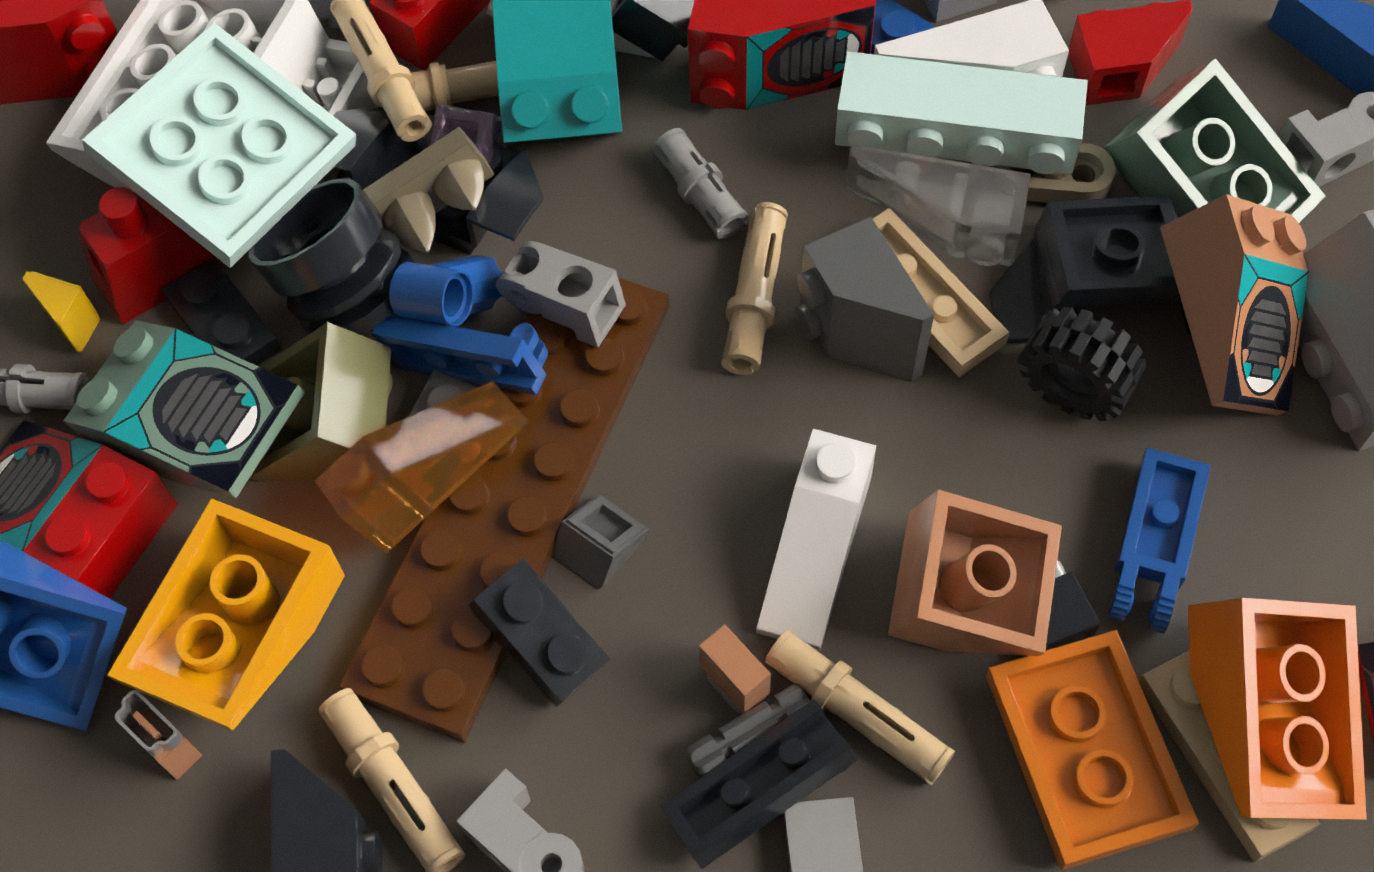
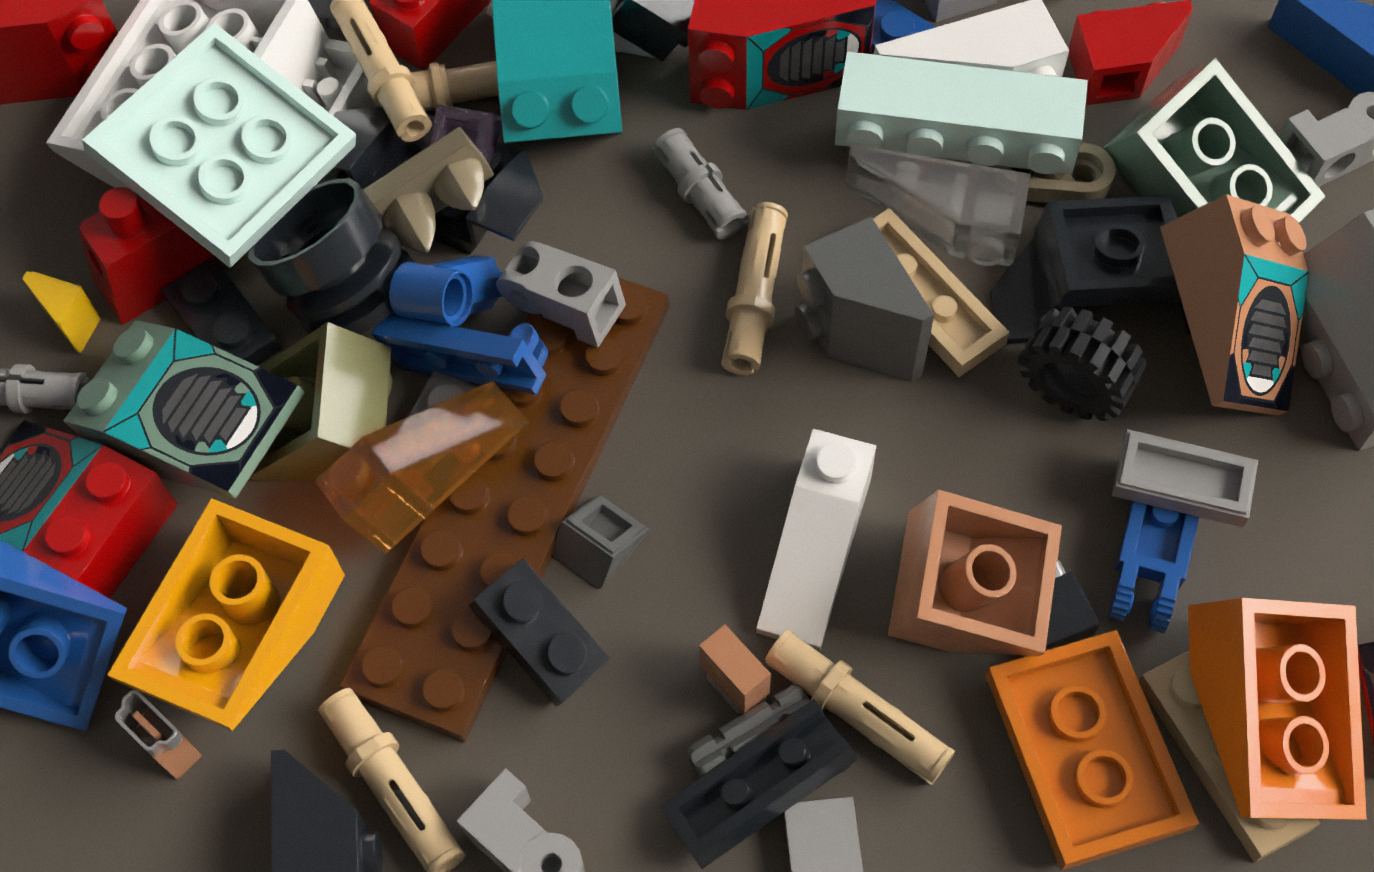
none -> light grey tile [1111,429,1258,528]

